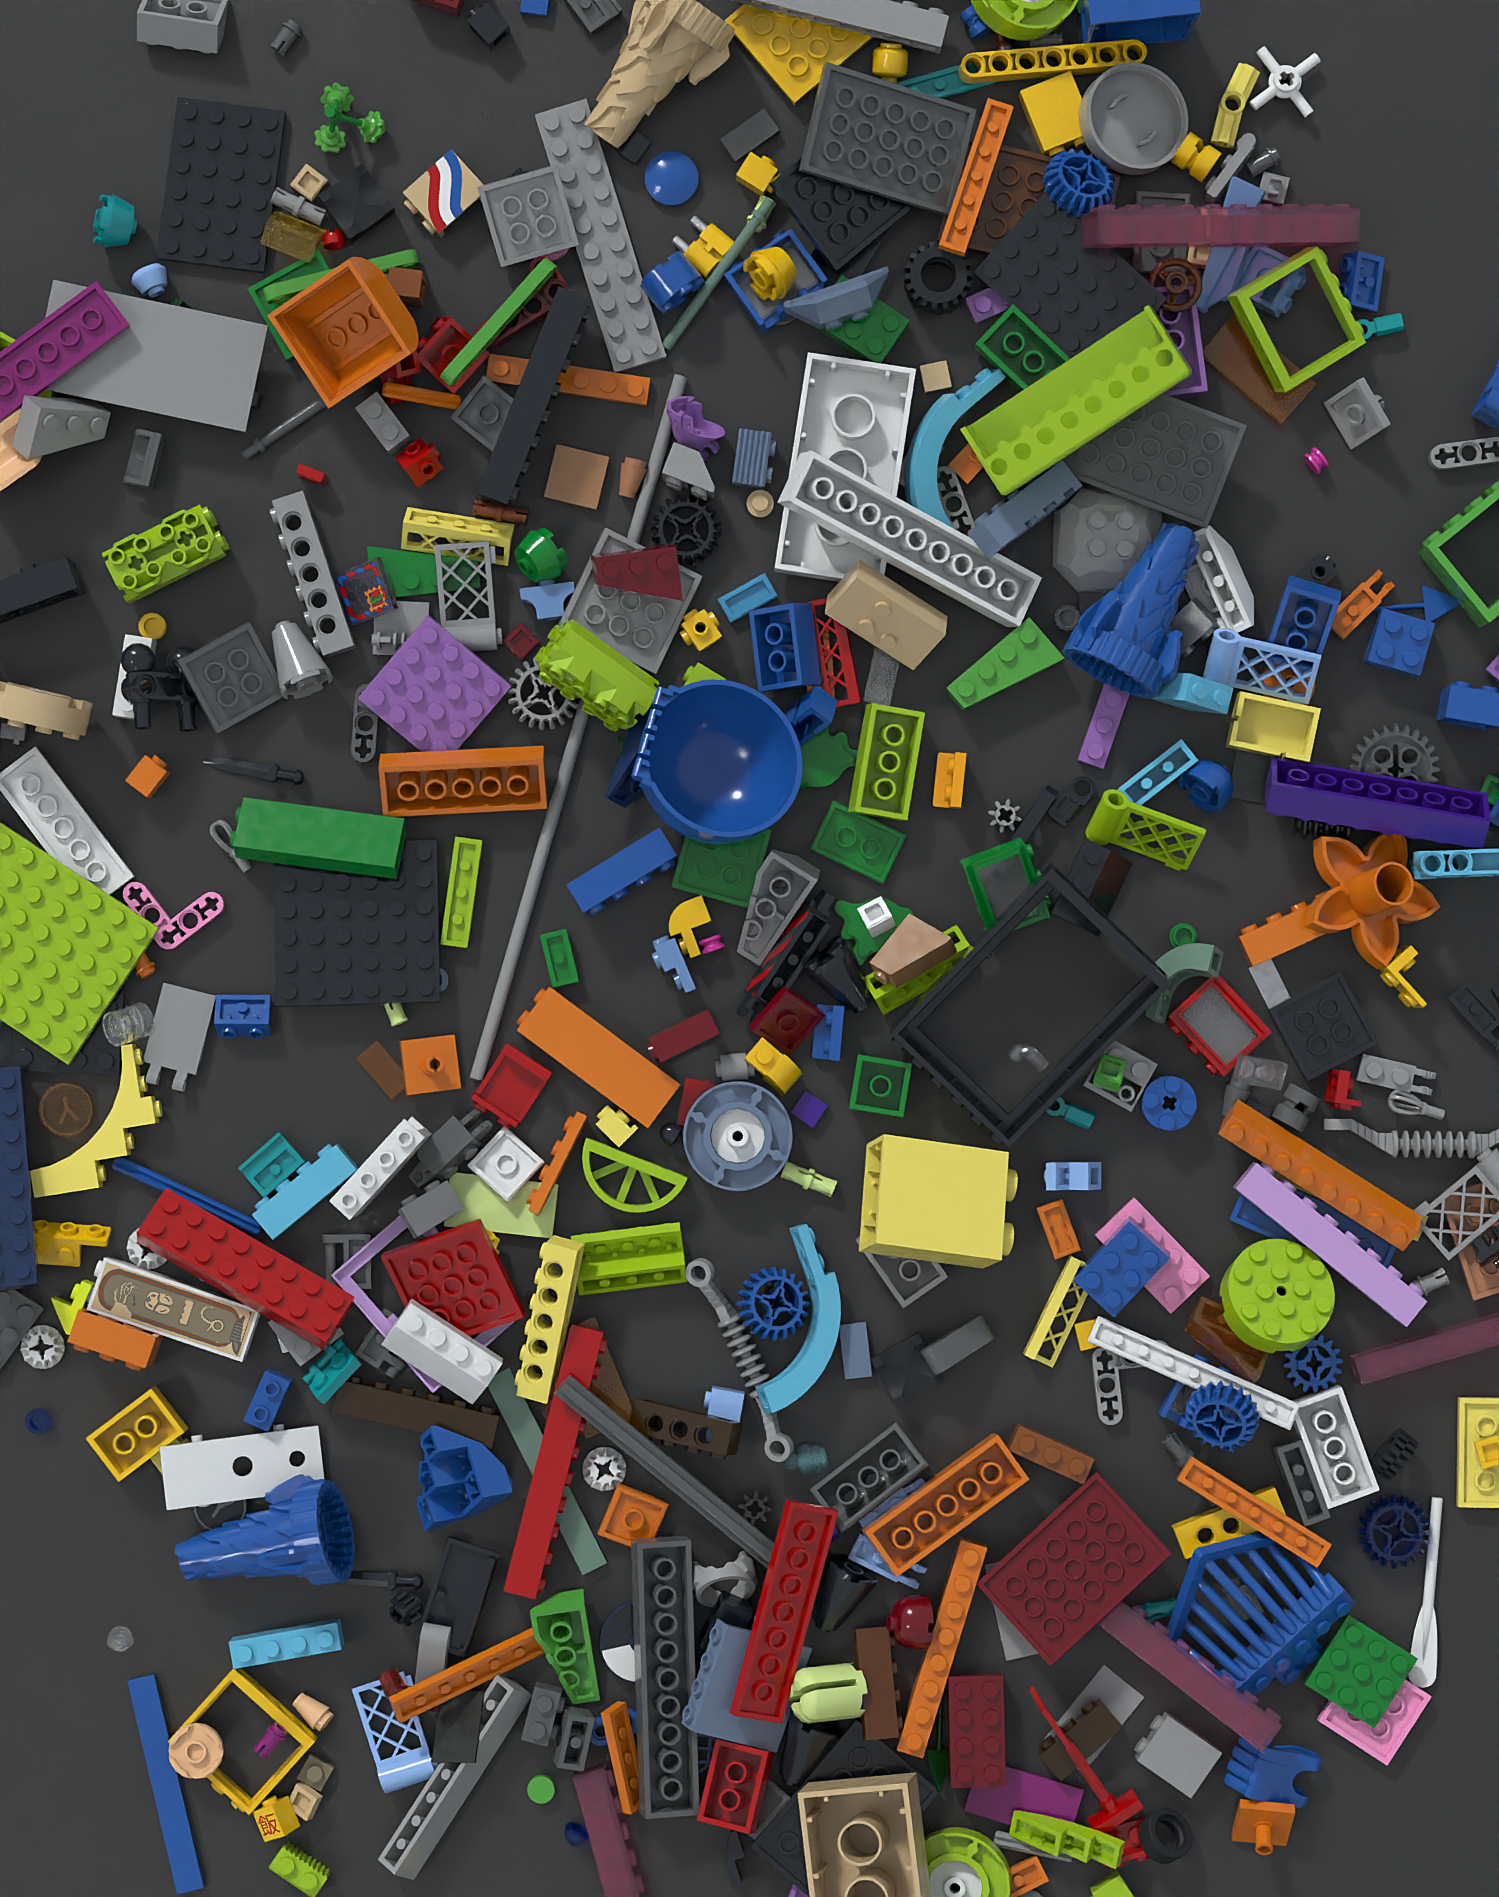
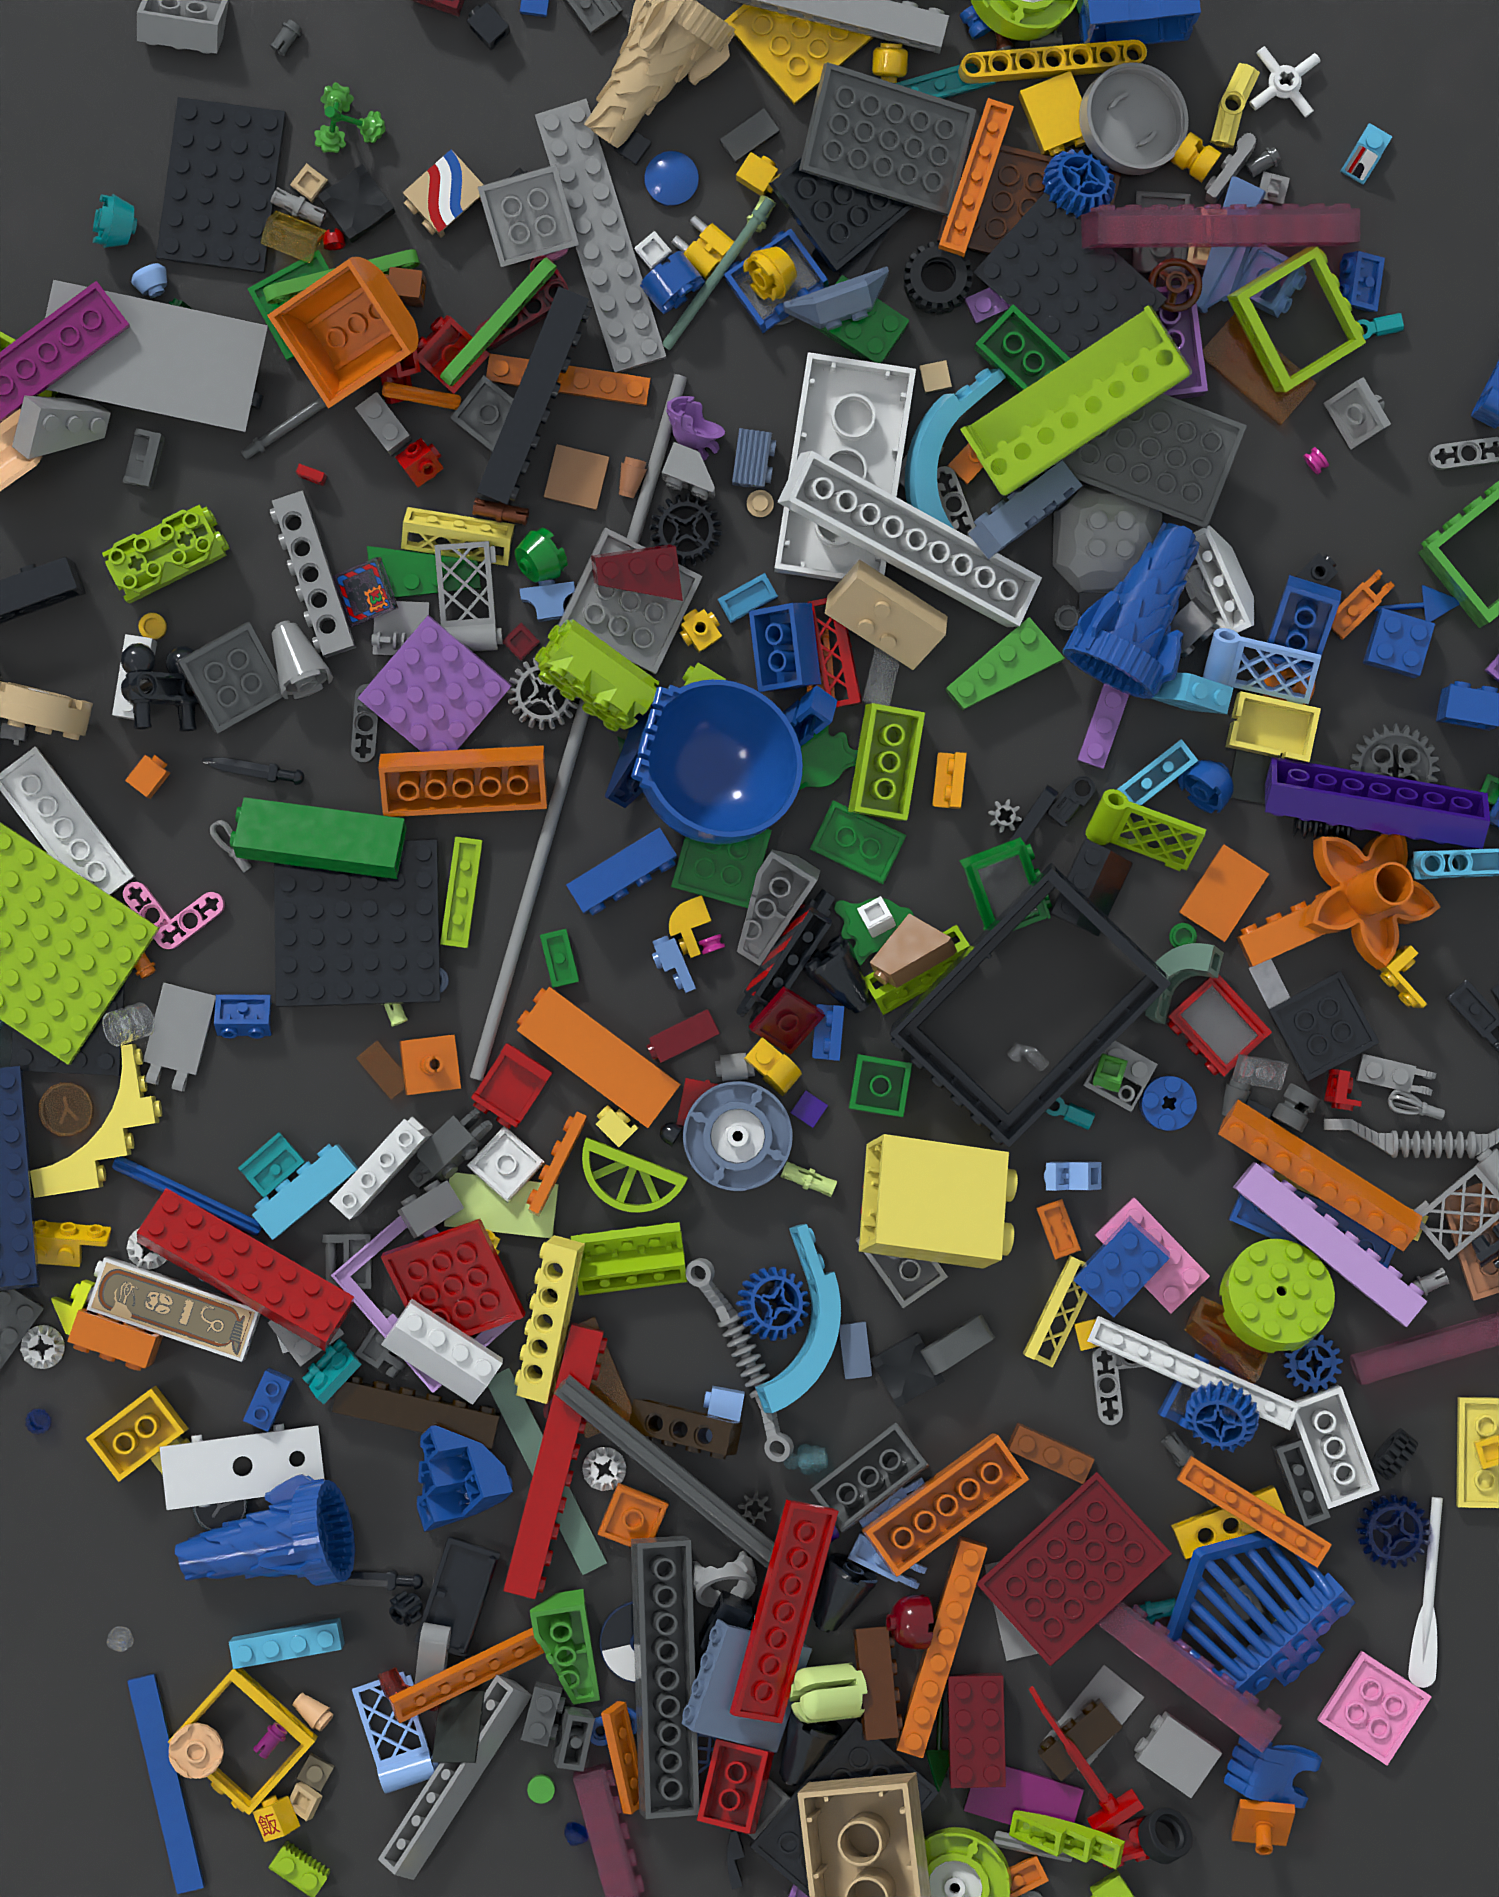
green plate [1303,1614,1418,1728] -> none
none -> white tile [634,231,672,270]
none -> orange tile [1178,844,1269,942]
none -> slope [1340,123,1392,185]

